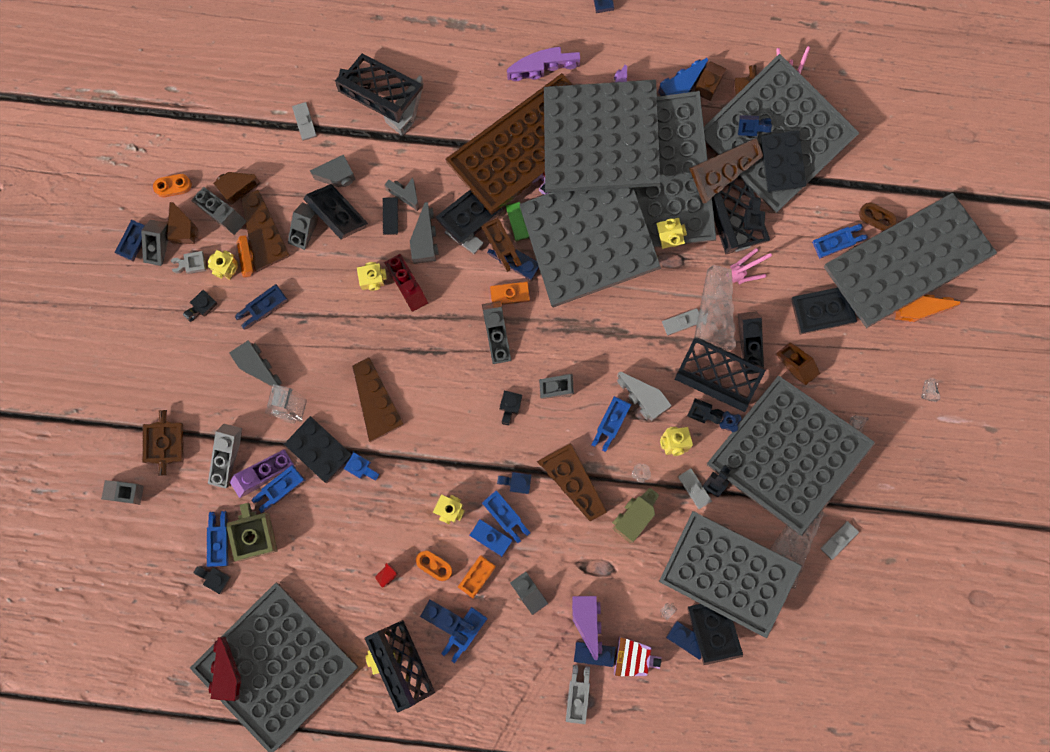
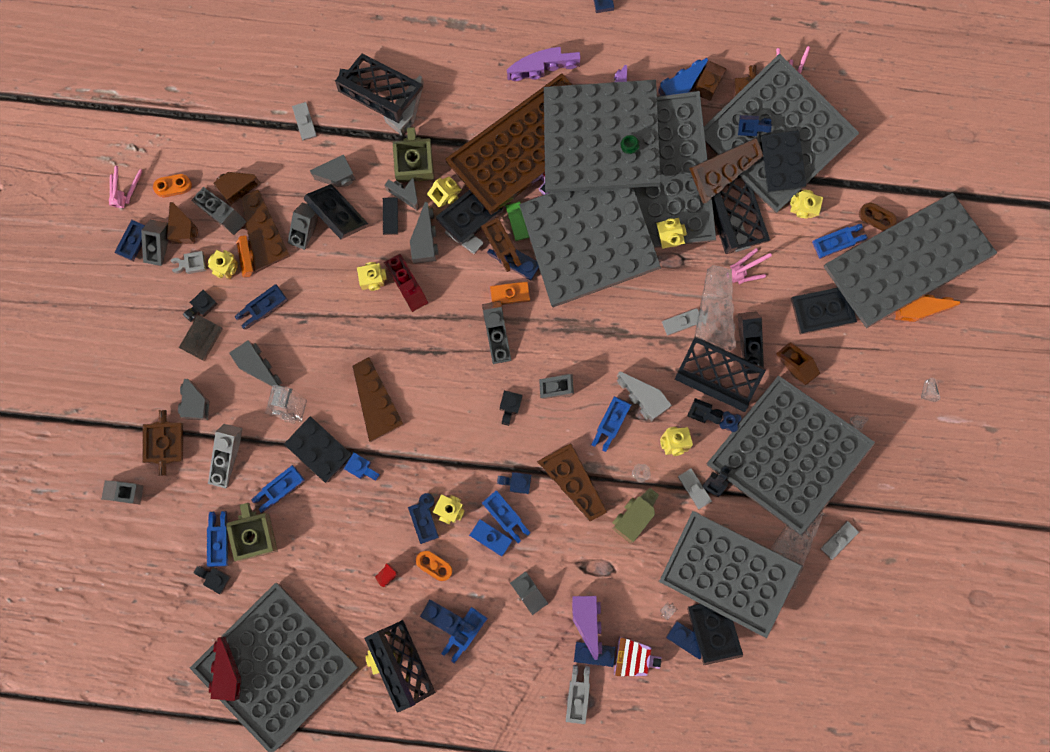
medium lavender slope [230,449,294,498] -> none
orange plate [458,555,497,599] -> none
black plate [744,197,765,232] -> none
none -> bright pink plant [109,165,142,208]
none -> dark grey slope [178,379,210,420]
none -> clear smoke plate [179,315,223,361]
none -> olive hinge [393,127,434,183]
none -> dark blue hinge [408,493,439,544]
none -> light yellow brick [427,176,461,208]
none -> dark green plate [620,135,640,154]
none -> light yellow brick [790,190,823,219]

